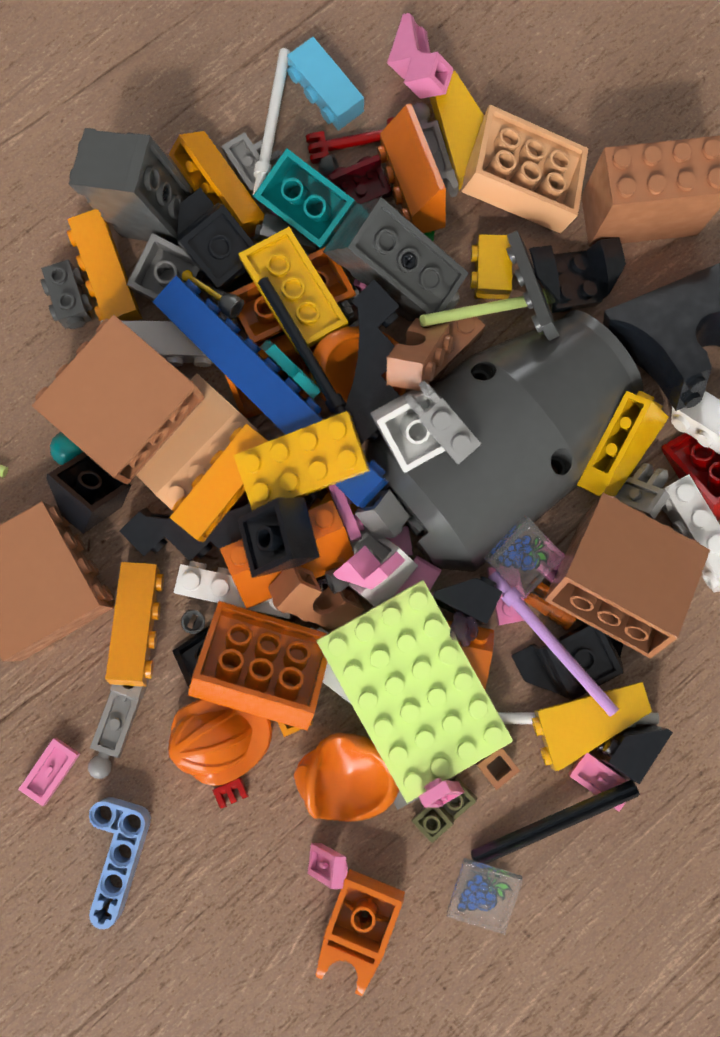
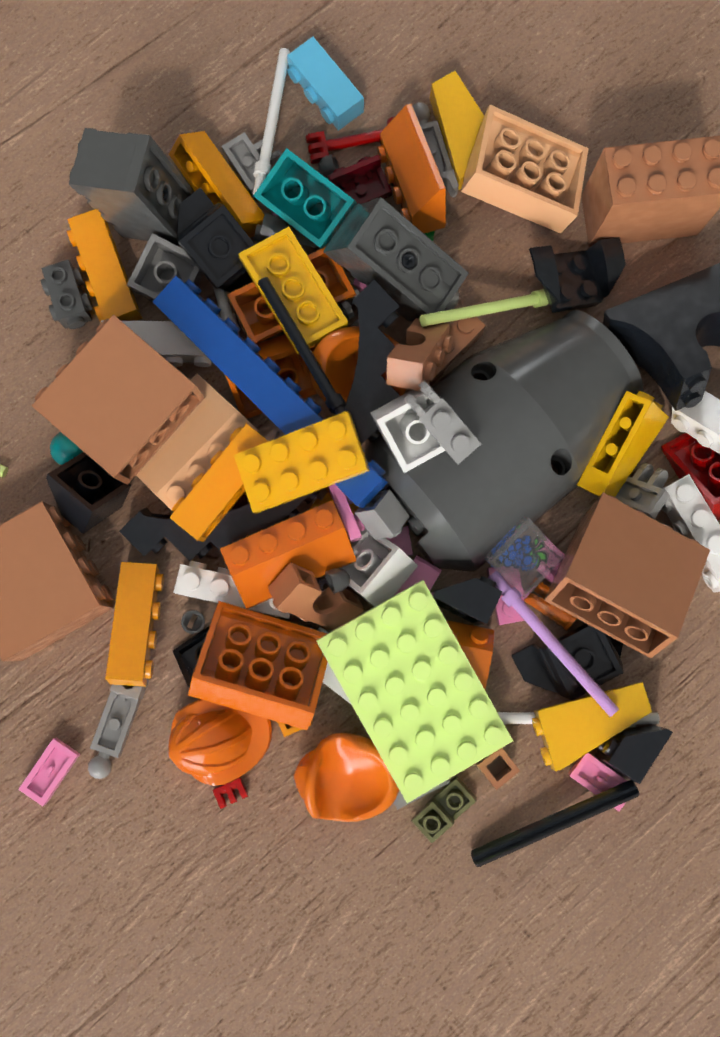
light blue beam [89,797,151,929] -> none
dark grey hinge [182,270,244,320] -> none
black slope [237,497,320,578] -> none
teal tile [260,340,320,399] -> none
bright pink plate [308,843,348,889] -> none
orange brick [316,869,405,996] -> none
bright pink slope [333,546,405,589] -> none
bright pink arch [387,13,454,99] -> none
bright pink plate [418,778,464,808] -> none
clear tile [447,858,523,935] -> none
plate [450,612,478,647] -> none
yellow brick [470,234,512,299] -> none
dark grey plate [506,230,560,341] -> none

